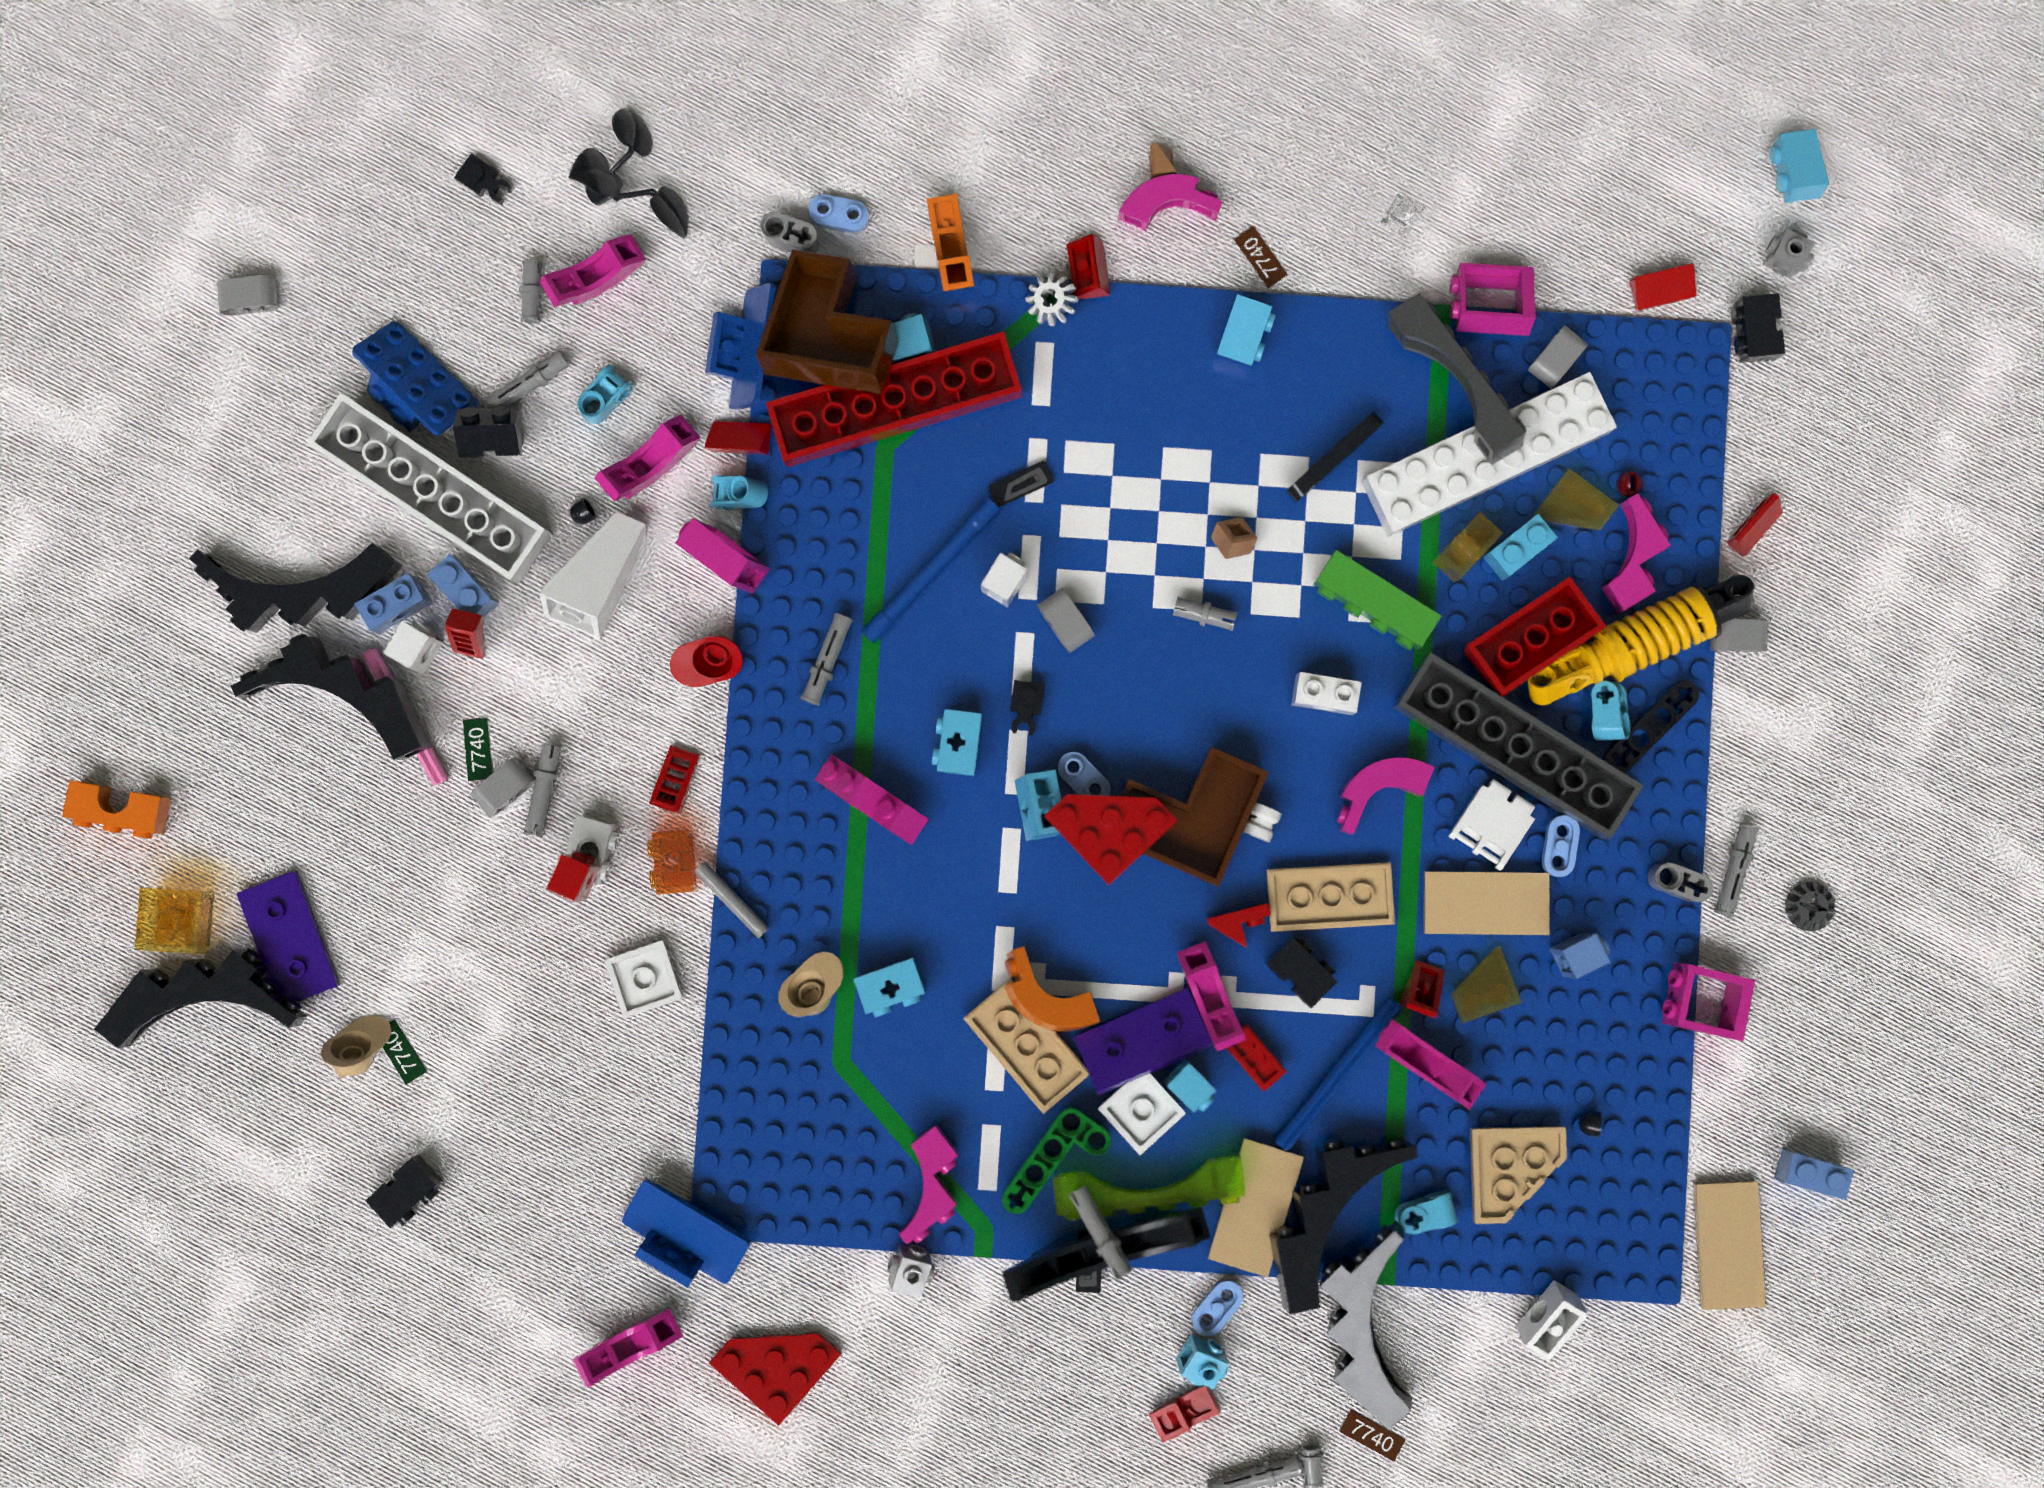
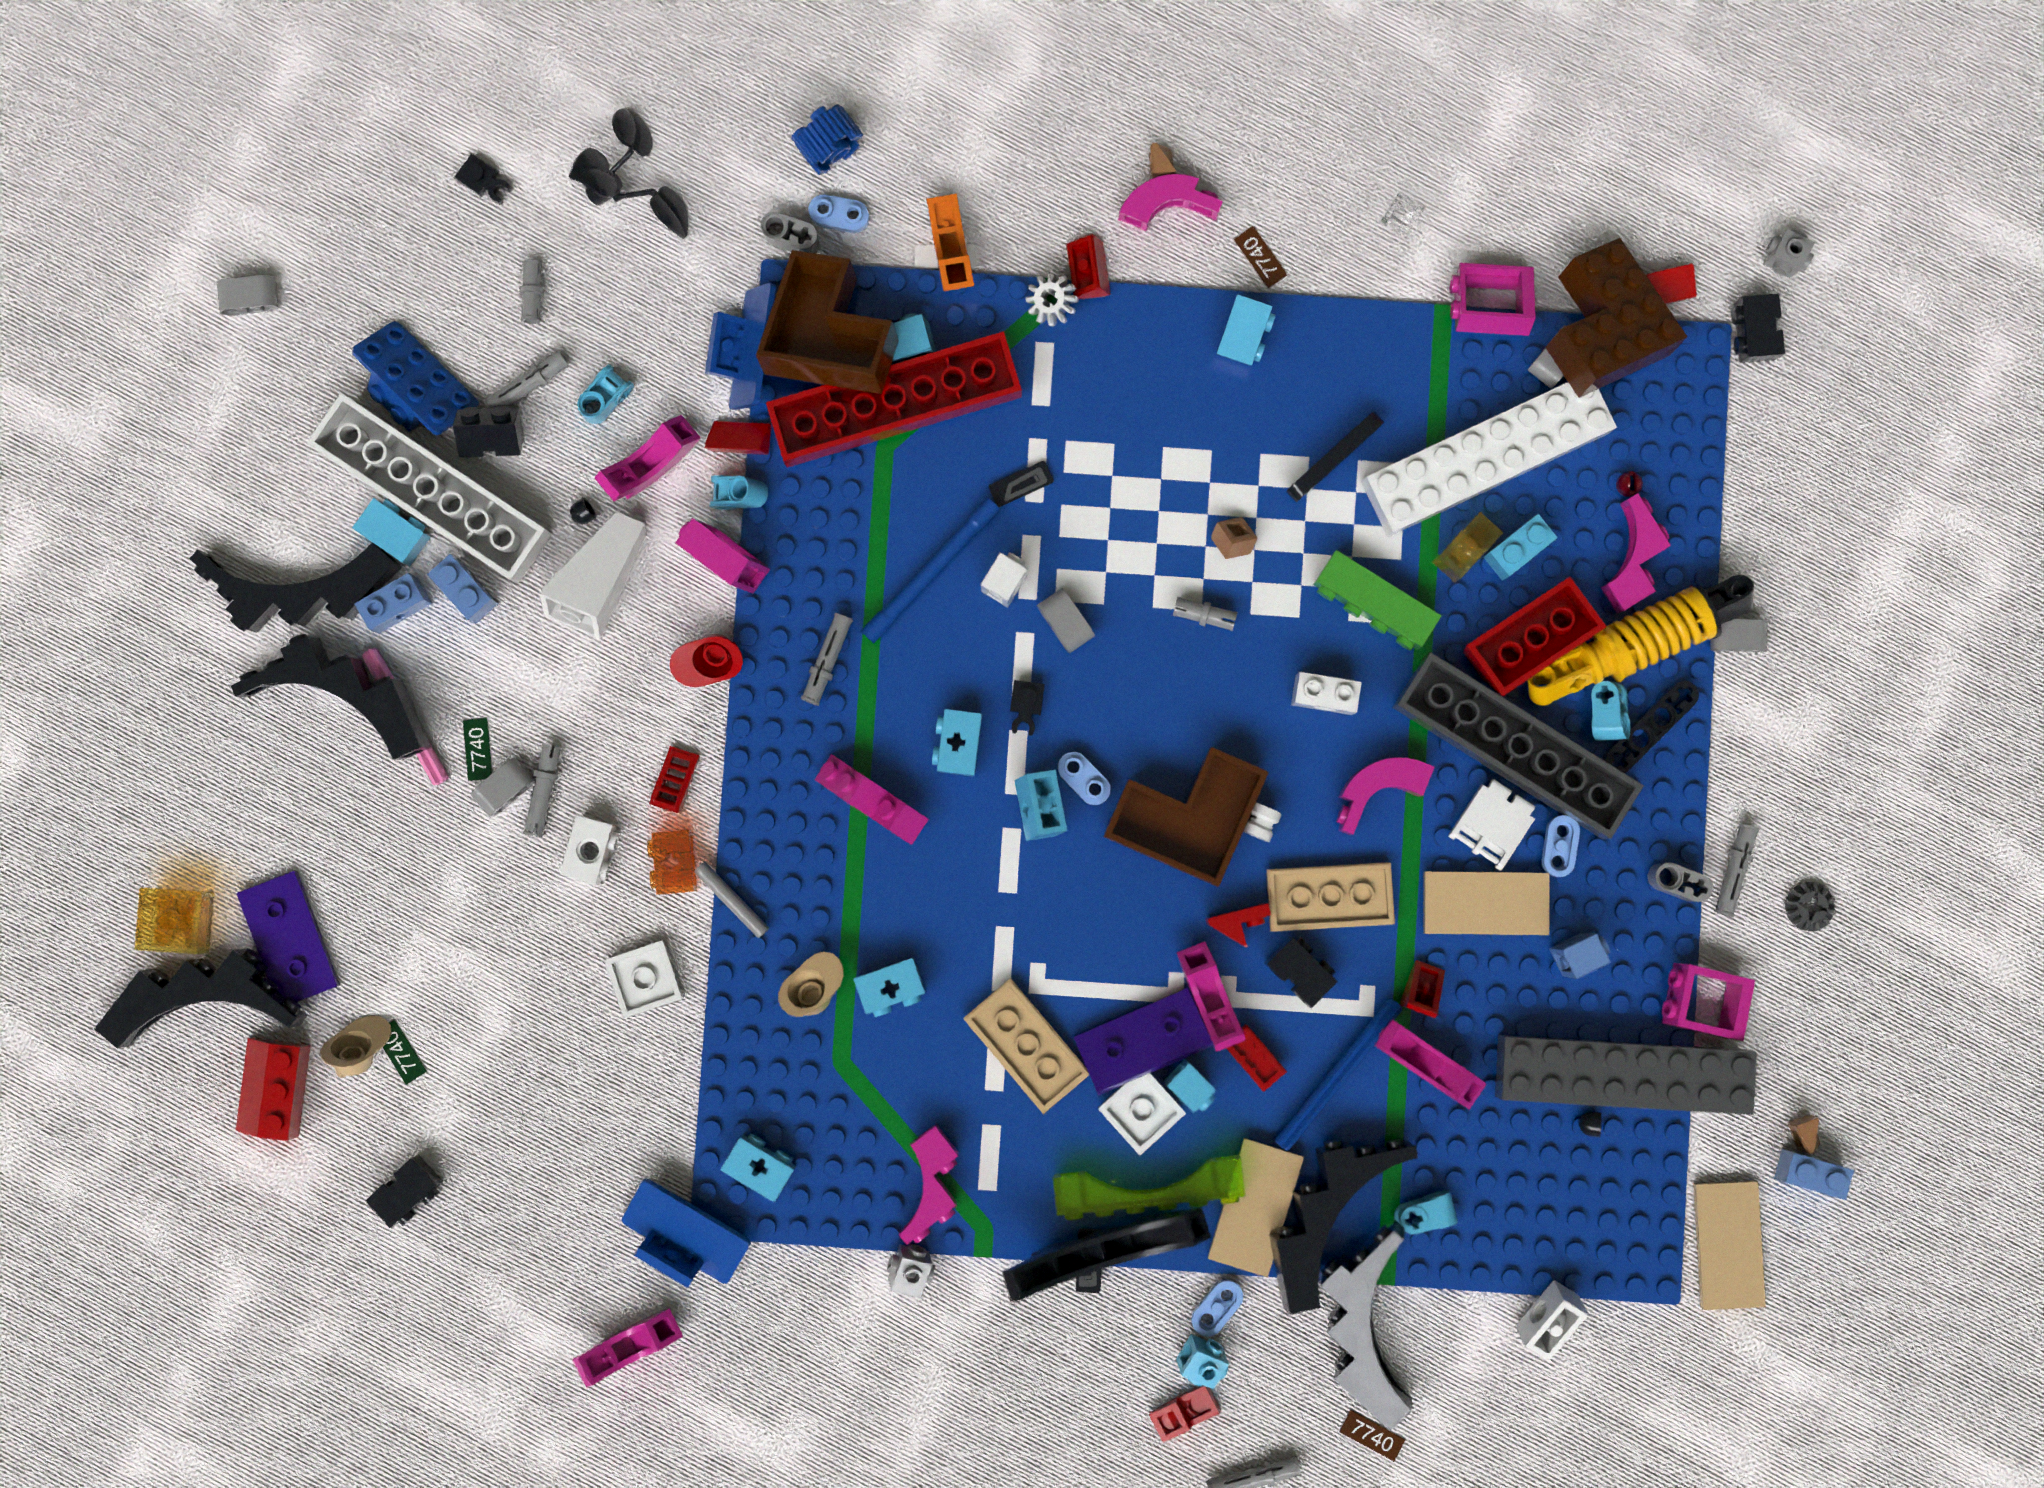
orange arch [62,780,171,839] -> none
white brick [383,620,444,674] -> none
red slope [445,608,485,659] -> none
dark pink arch [539,234,646,308] -> none
red brick [546,851,601,902] -> none
red plate [709,1332,842,1426] -> none
green beam [1002,1106,1111,1214] -> none
orange arch [1004,947,1100,1031] -> none
red plate [1044,794,1178,885] -> none
light grey pin [1069,1186,1133,1280] -> none
light grey pin [1299,1445,1324,1488] -> none
dark grey arch [1388,293,1526,465] -> none
clear yellow wing [1451,946,1522,1024] -> none
tan plate [1470,1126,1567,1224] -> none
clear yellow wing [1532,468,1619,530] -> none
red slope [1727,493,1783,557] -> none
medium azure brick [1770,129,1829,203] -> none
none -> red slope [236,1038,311,1141]
none -> medium azure brick [352,498,431,567]
none -> medium azure brick [721,1133,796,1202]
none -> blue brick [791,104,864,175]
none -> dark grey brick [1495,1034,1757,1115]
none -> reddish brown piece [1545,238,1688,398]
none -> medium nougat slope [1788,1114,1820,1155]

